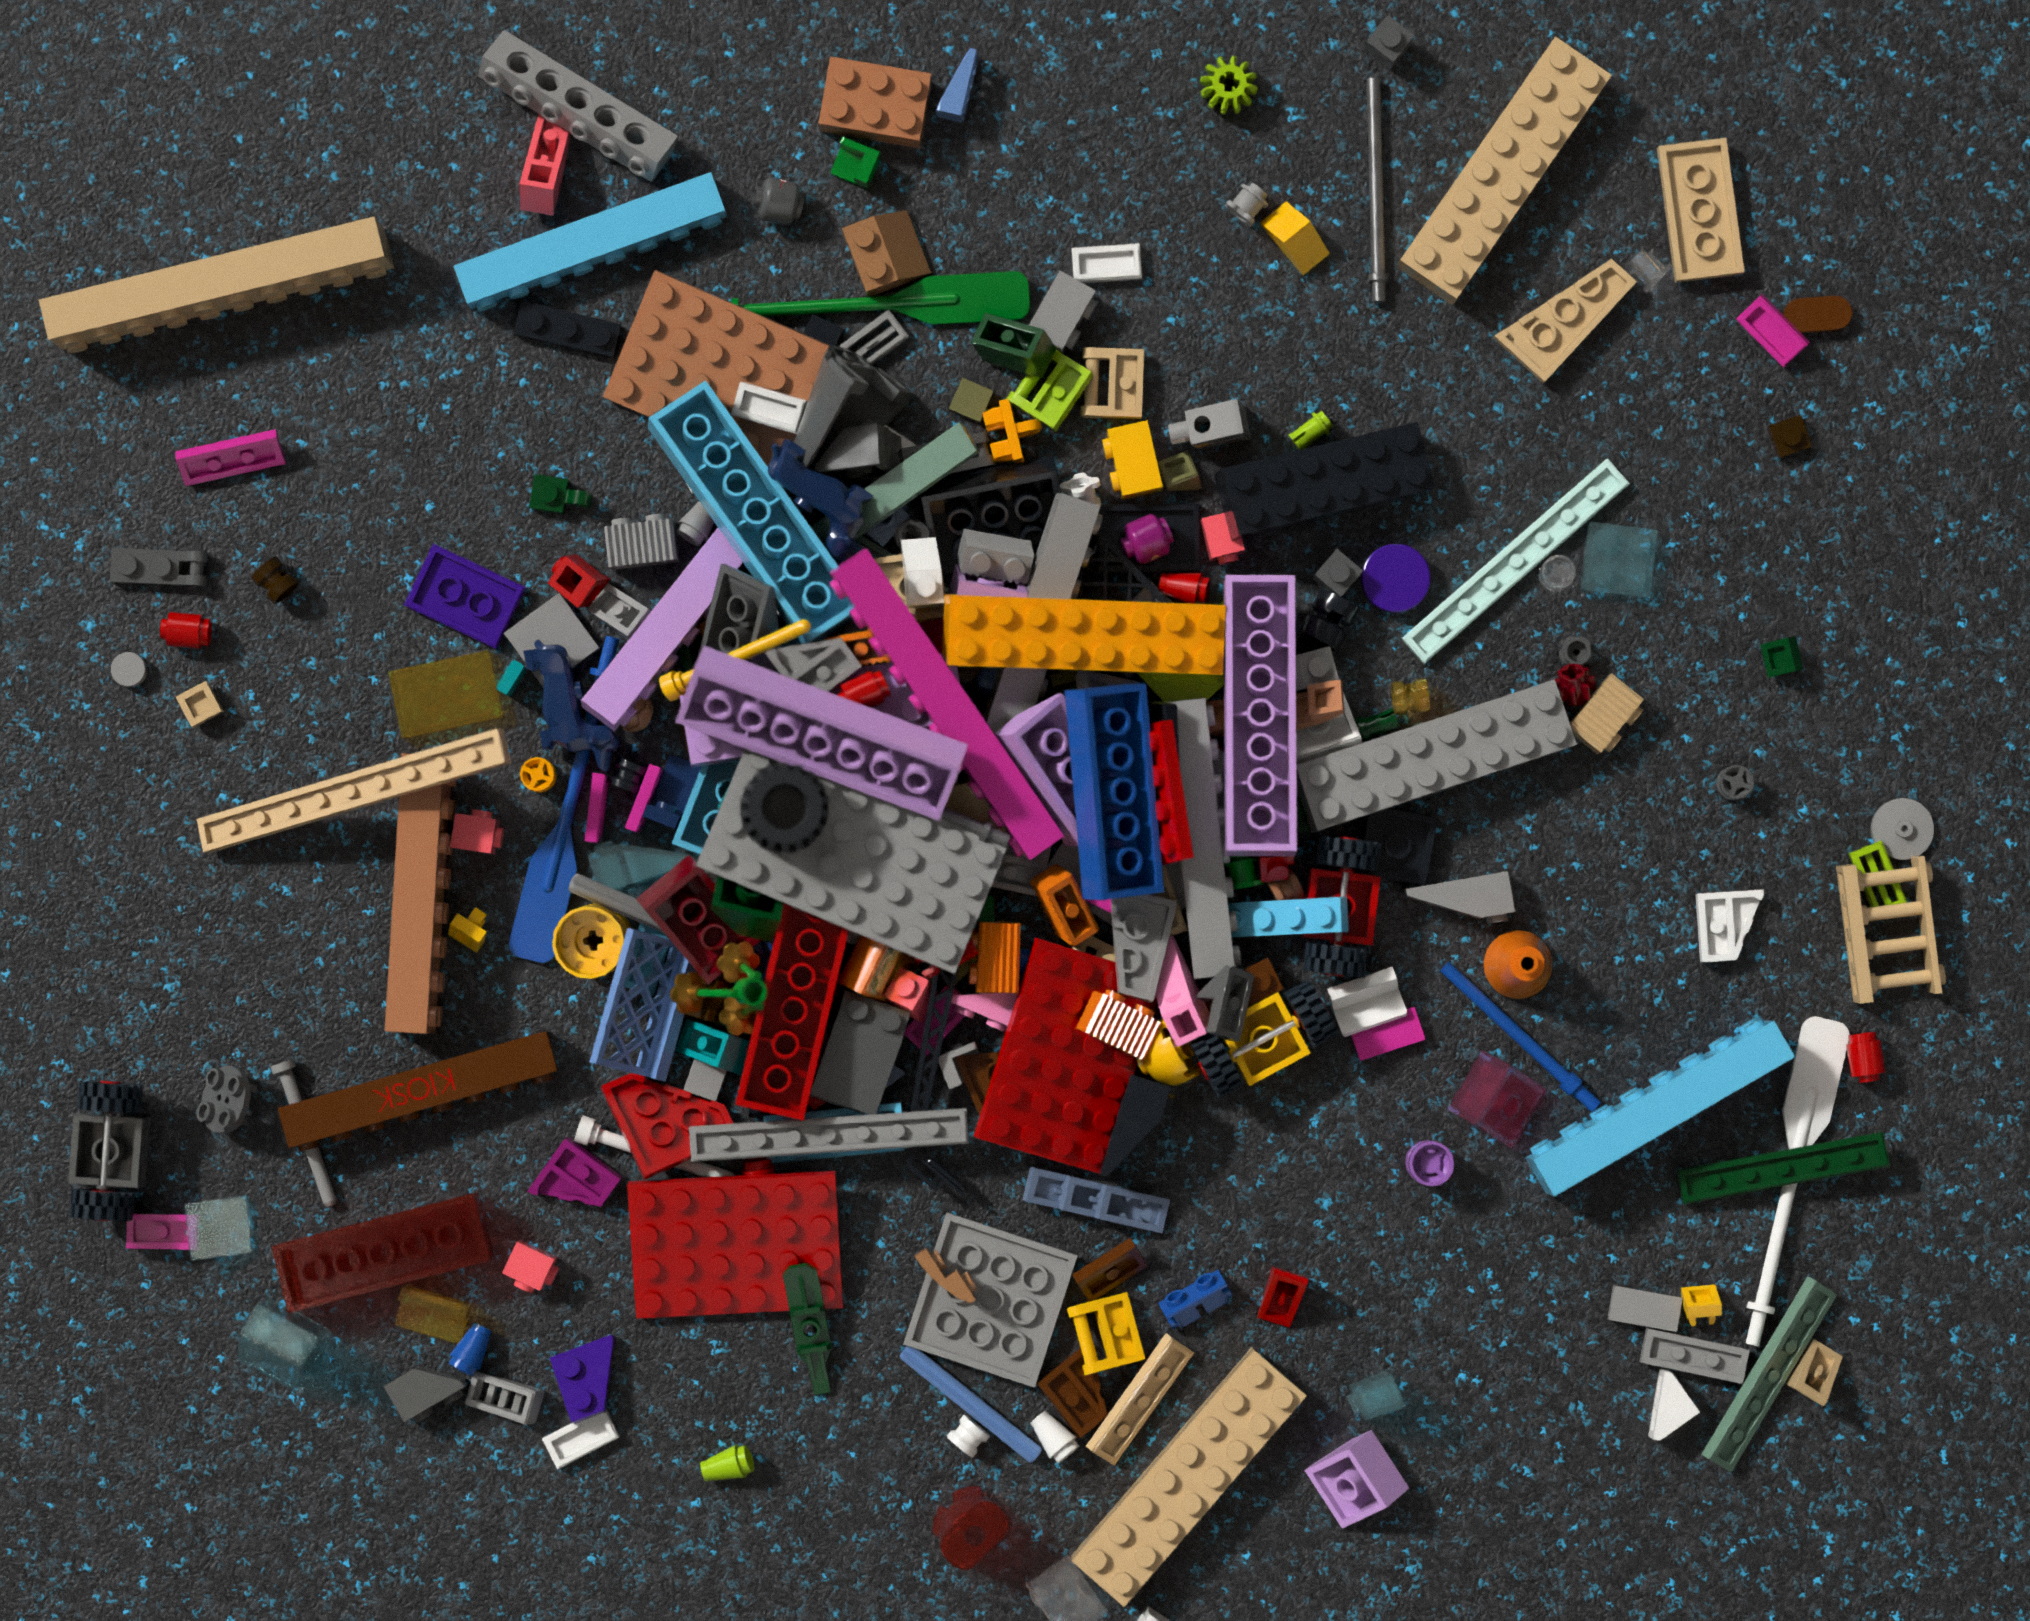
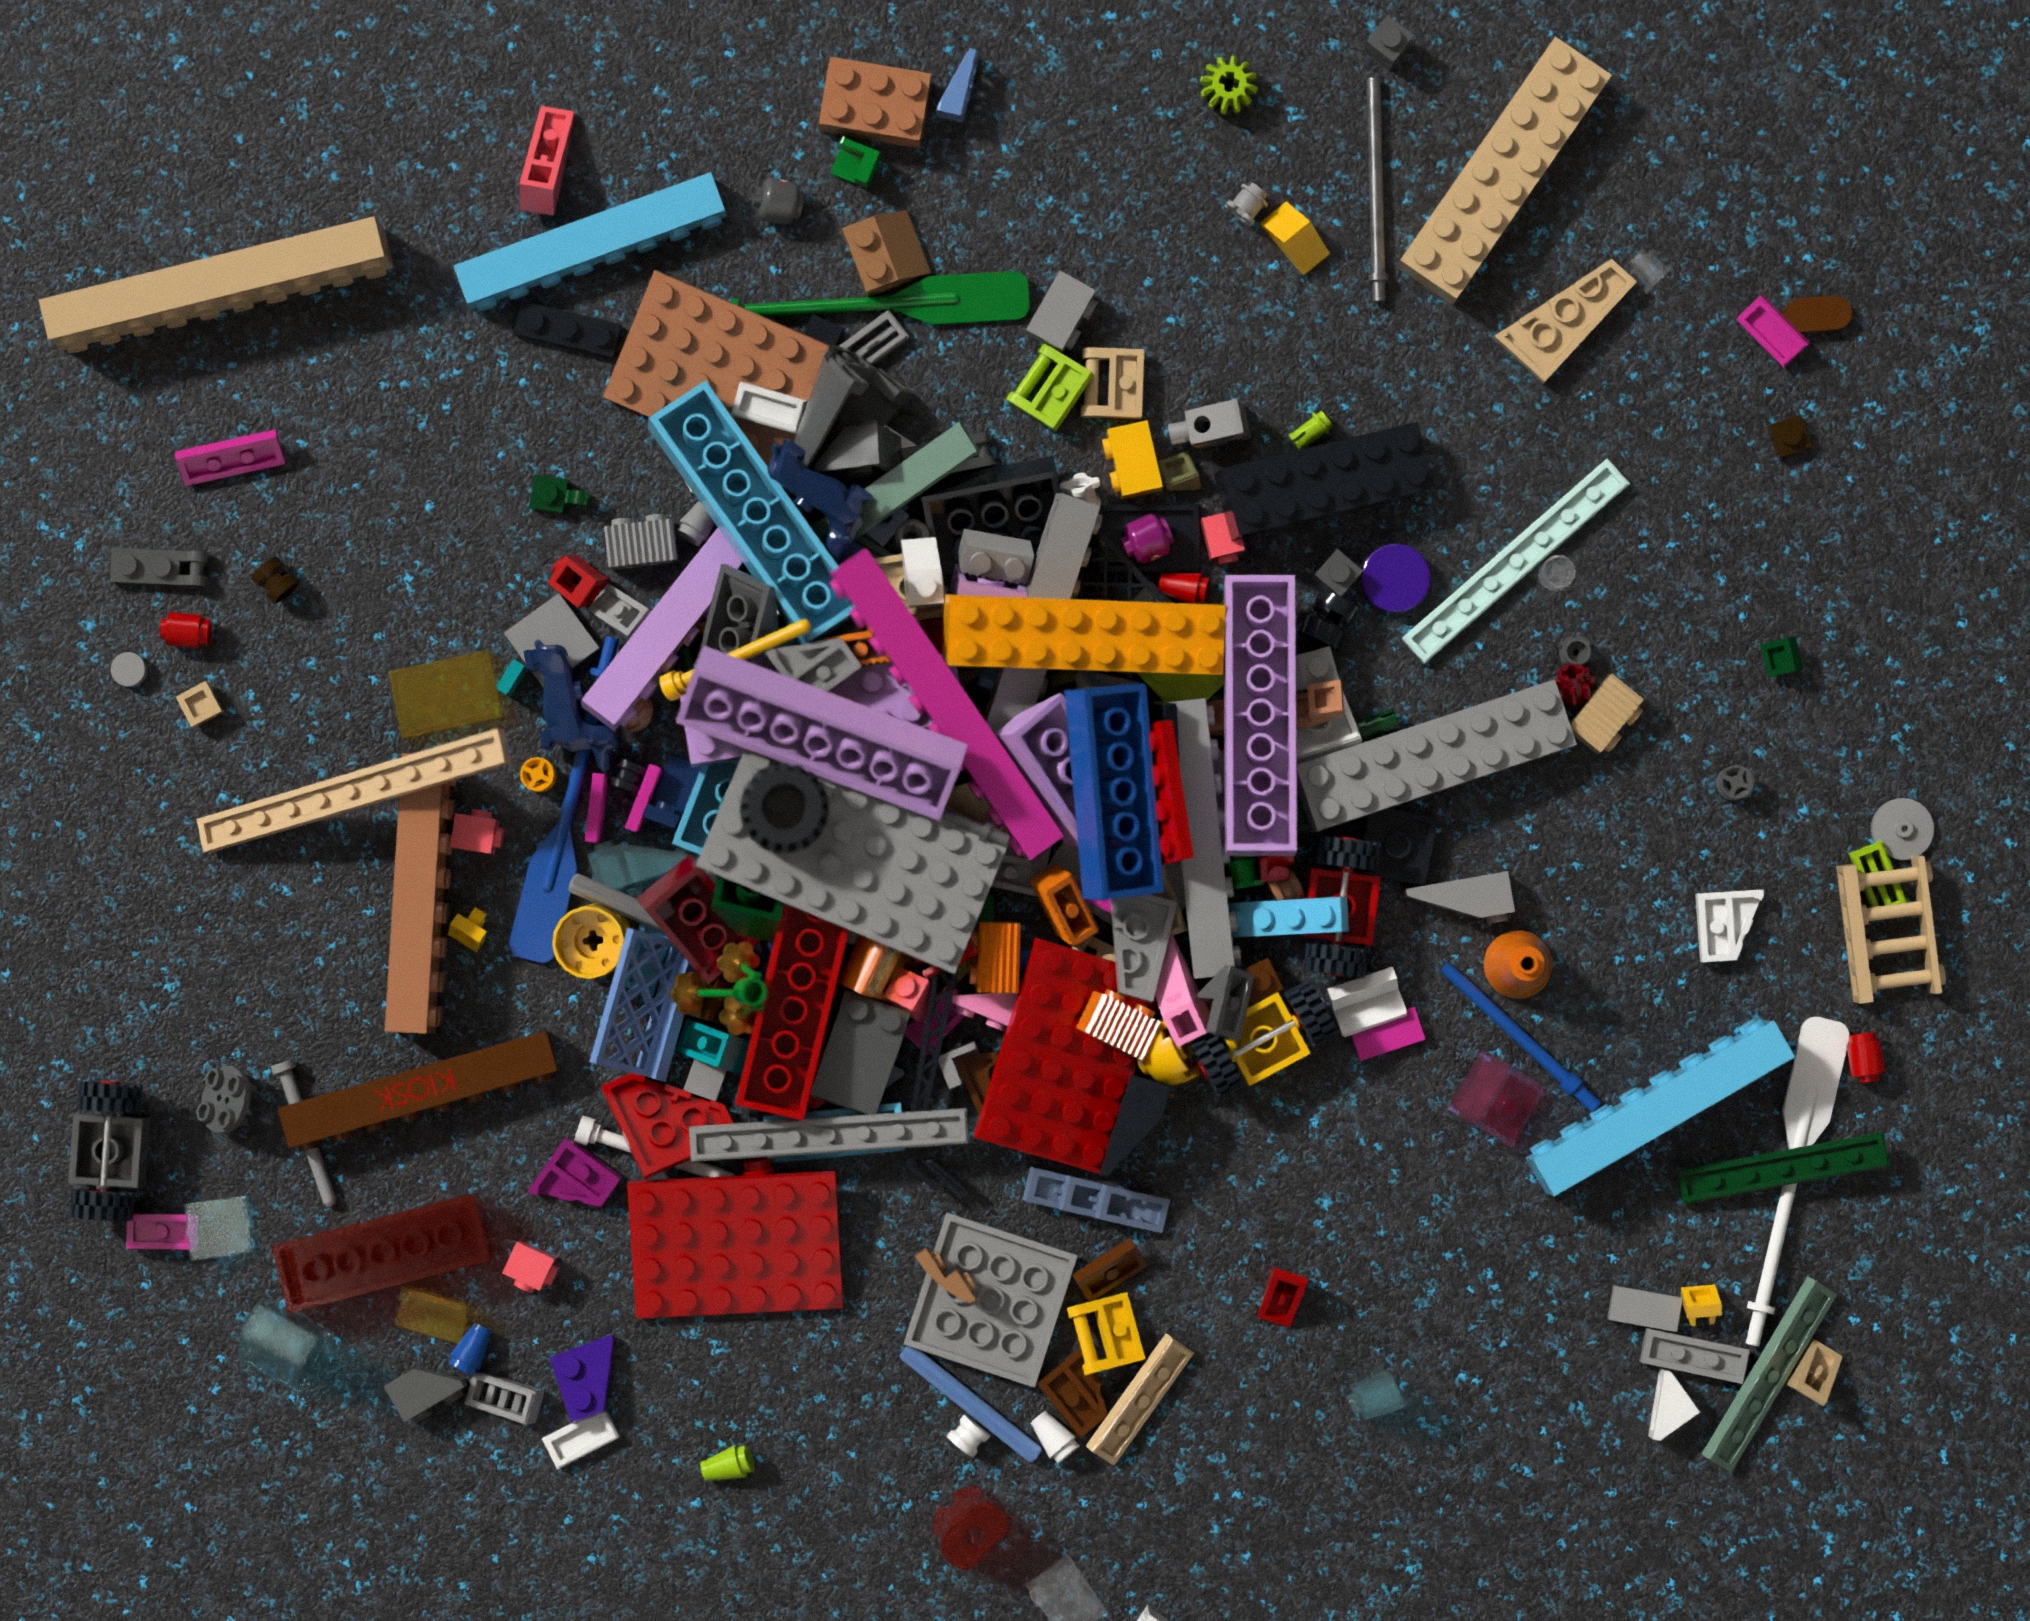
dark purple tile [404,544,527,650] -> none
light grey brick [478,30,678,182] -> none
dark green piece [783,1263,832,1395] -> none
red brick [837,670,891,708] -> none
olive tile [949,378,994,423] -> none
dark green brick [971,313,1056,378] -> none
light orange hips [983,399,1042,463] -> none
tan brick [1071,1347,1306,1607] -> none
white tile [1072,243,1142,283] -> none
blue hinge [1158,1270,1233,1329] -> none
lavender slope [1305,1430,1409,1529] -> none
clear yellow wheel [1391,678,1430,716] -> none
medium lavender wheel [1405,1140,1454,1186] -> none
clear light blue plate [1580,522,1658,599] -> none
tan plate [1657,138,1745,283] -> none

